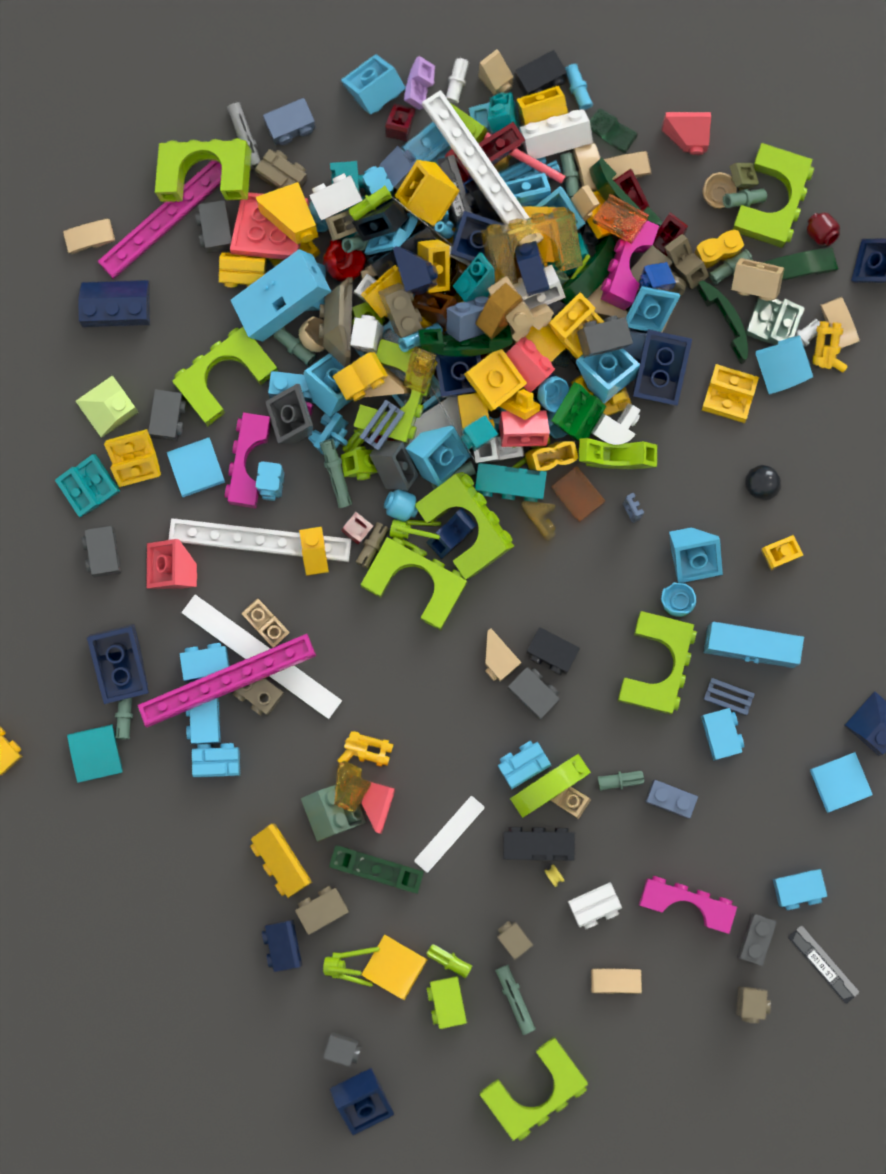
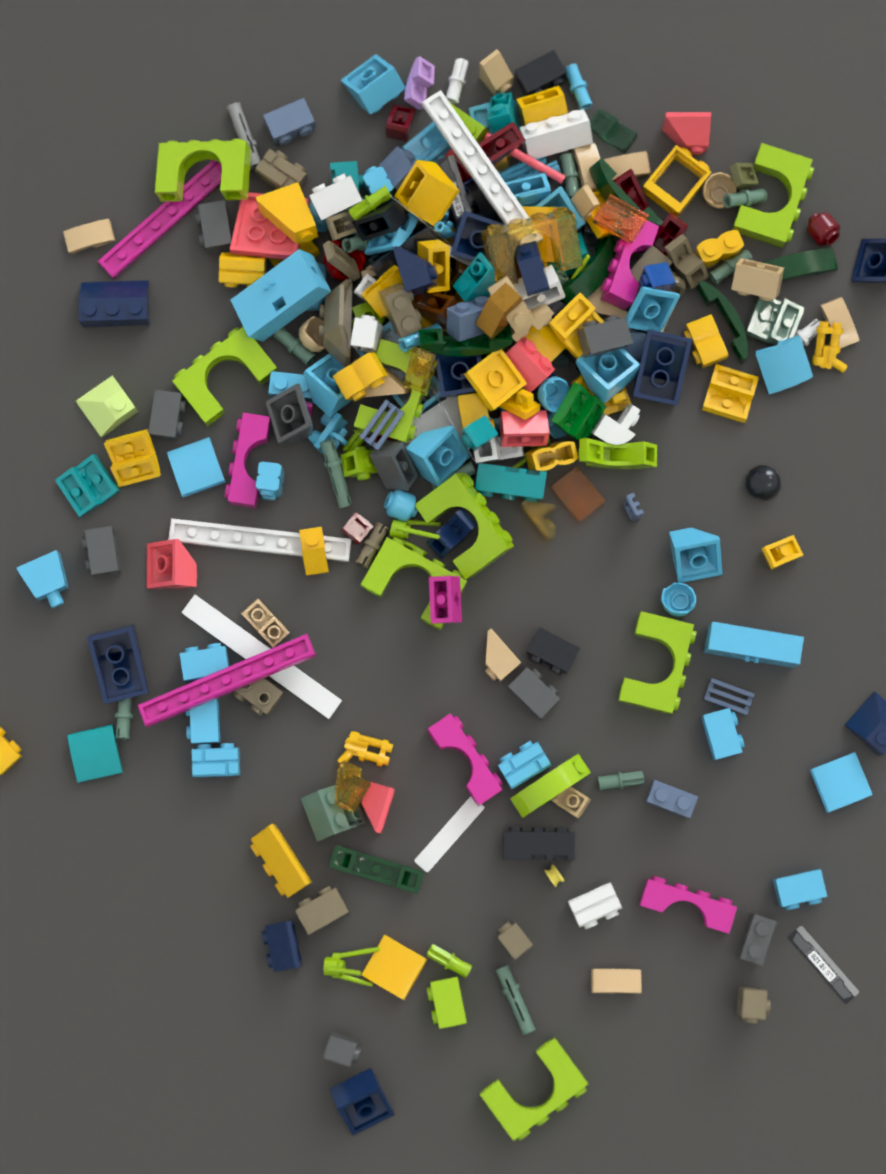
none -> medium azure torso [17,550,69,609]
none -> dark tan tile [323,240,360,281]
none -> dark pink arch [427,713,503,806]
none -> dark pink brick [429,576,462,623]
none -> yellow window [642,145,711,218]
none -> yellow brick [683,315,728,369]

